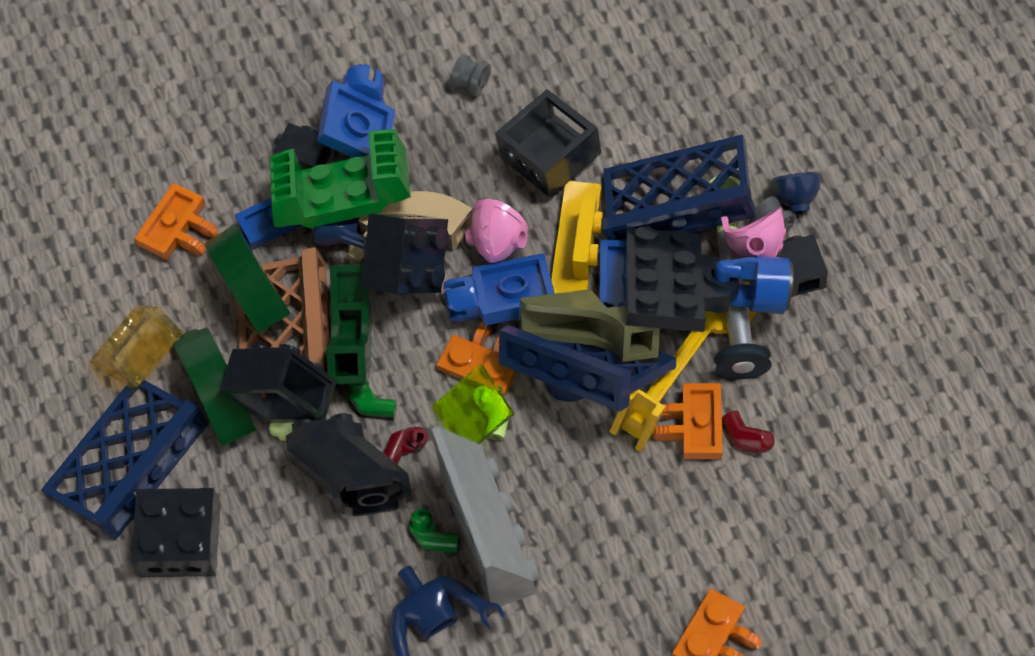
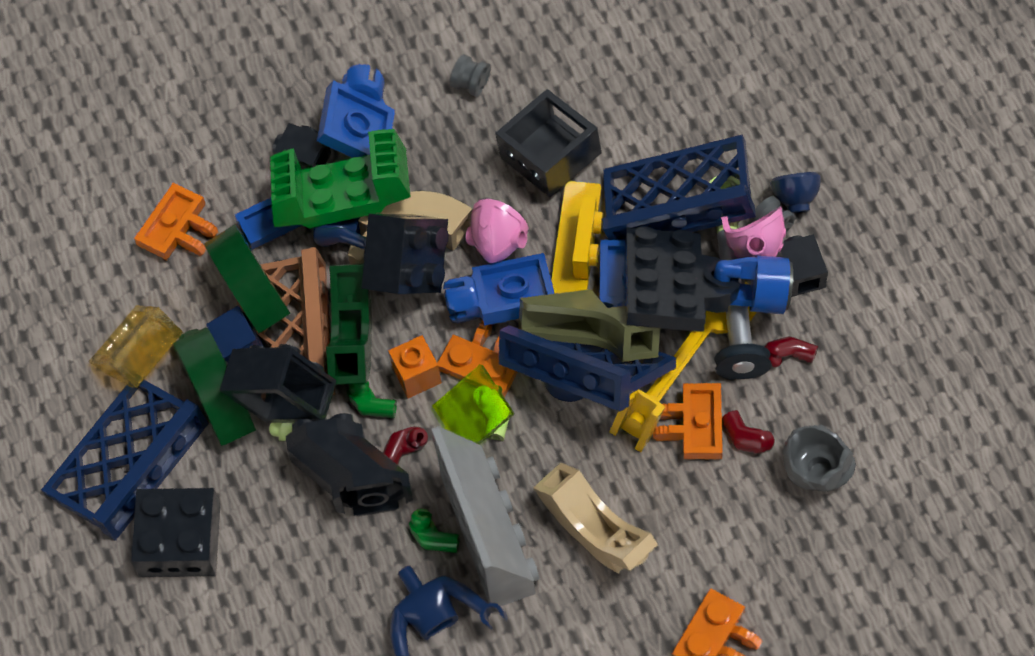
none -> dark blue brick [206,305,264,363]
none -> orange brick [388,335,441,399]
none -> tan arch [533,463,658,573]
none -> dark red arm [764,336,819,367]
none -> dark grey hair [783,425,856,492]

